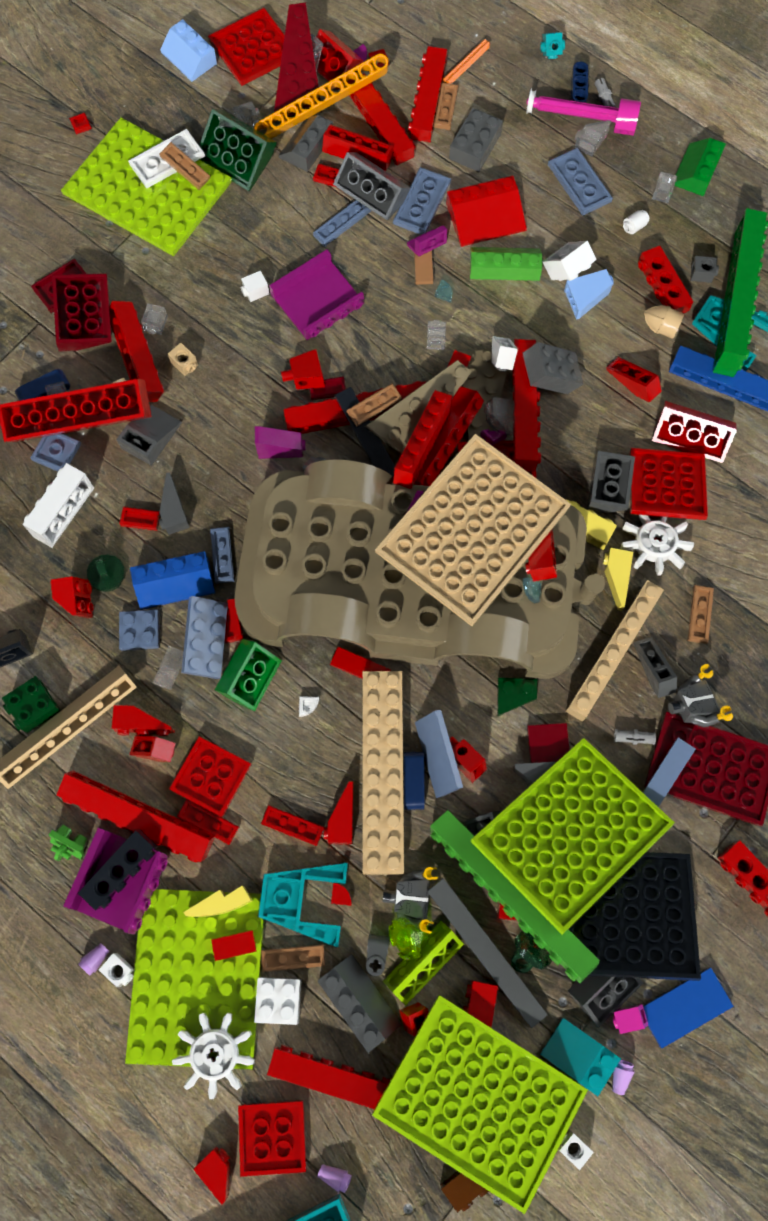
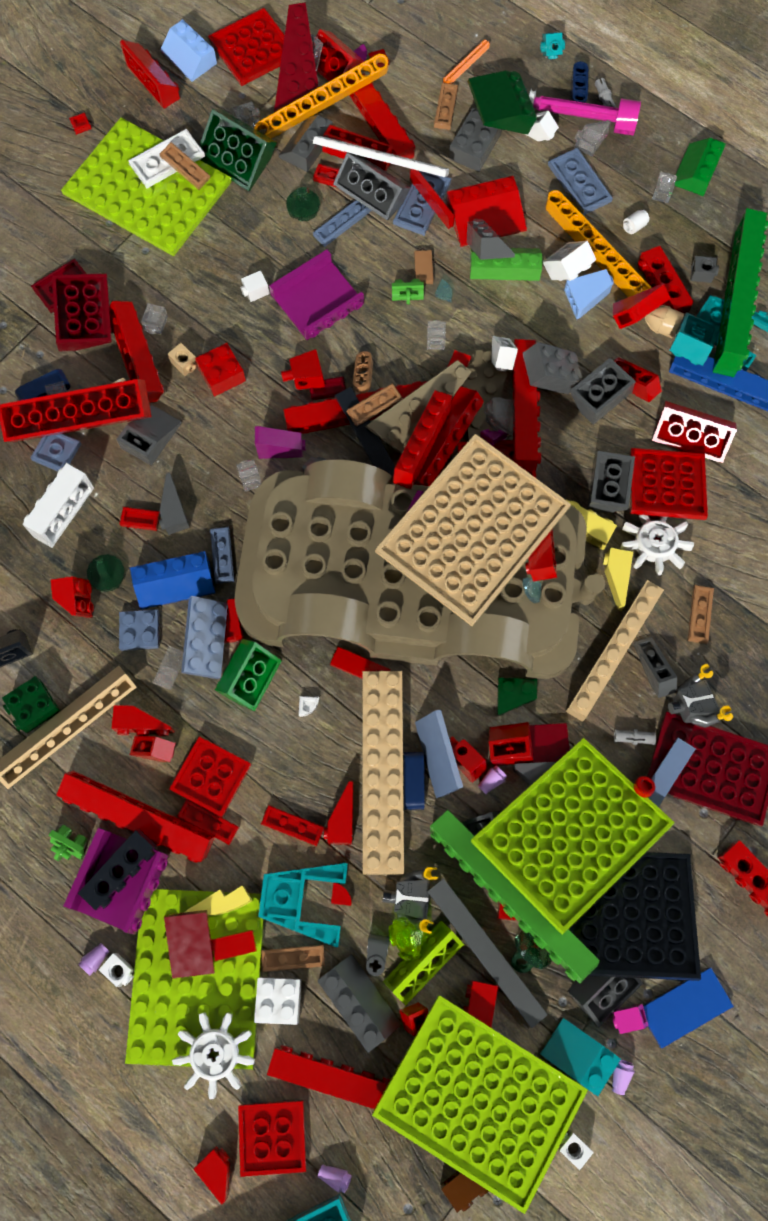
magenta panel [407,225,447,257] -> none
red brick [408,46,447,142] -> none
none -> red slope [120,40,180,109]
none -> dark red tile [164,910,215,979]
none -> red brick [195,343,246,397]
none -> clear brick [236,460,261,492]
none -> clear green tile [286,187,320,221]
none -> white tile [313,136,449,177]
none -> medium nougat beam [353,351,373,394]
none -> bright green hips [392,279,424,304]
none -> red tile [410,169,454,229]
none -> dark green slope [467,70,537,135]
none -> dark grey slope [467,219,515,260]
none -> lavender cone [478,765,507,794]
none -> red slope [489,722,534,766]
none -> white slope [525,111,559,142]
none -> light orange beam [546,190,651,297]
none -> dark grey slope [570,358,636,425]
none -> red slope [613,283,671,329]
none -> red tile [634,776,656,798]
none -> teal slope [669,312,719,366]

